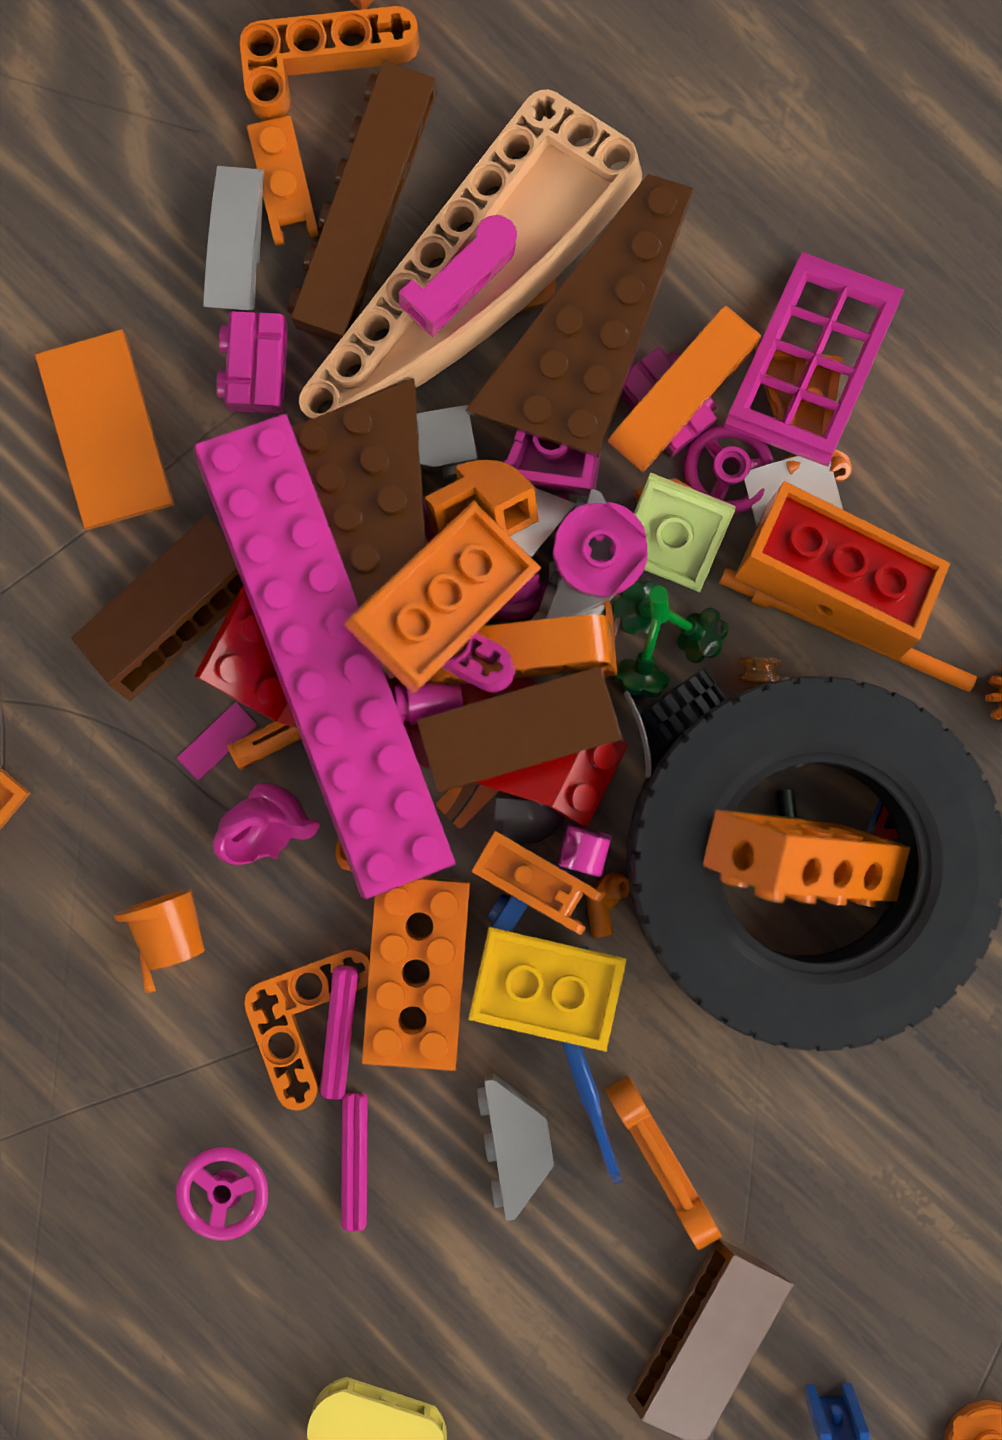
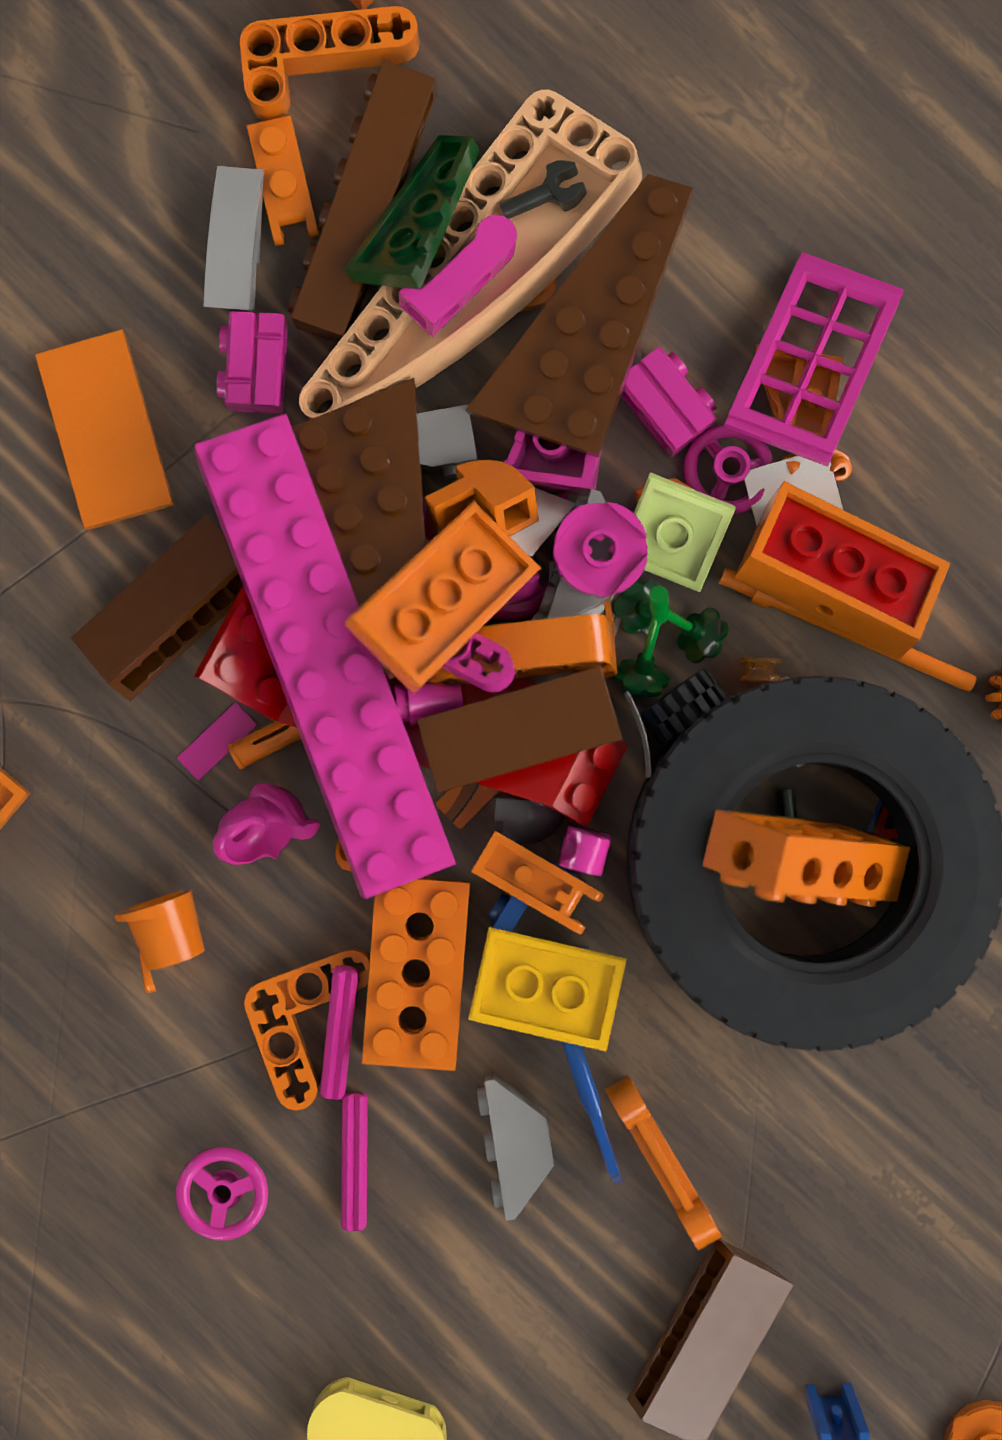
orange arm [586,872,630,938] -> none
orange beam [607,305,762,473] -> none
none -> dark green wing [344,135,480,290]
none -> pearl dark grey bar [499,160,587,219]

